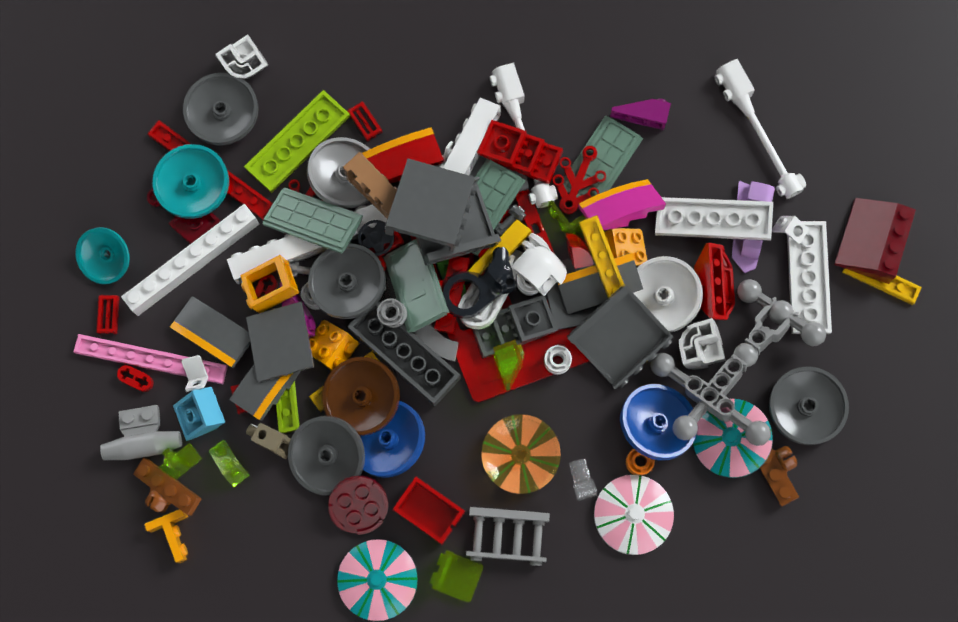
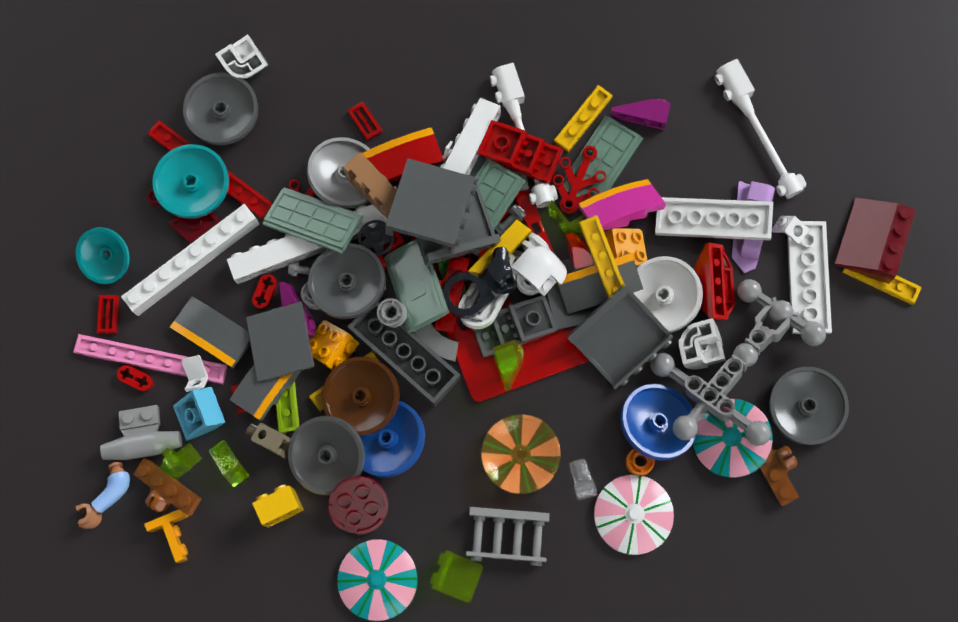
light orange window [240,255,299,314] -> none
lime plate [244,90,350,193] -> none
red piece [393,477,465,545] -> none
white wheel [544,345,572,375] -> none
none -> piece [76,462,130,529]
none -> yellow brick [252,484,304,528]
none -> yellow tile [554,85,613,153]

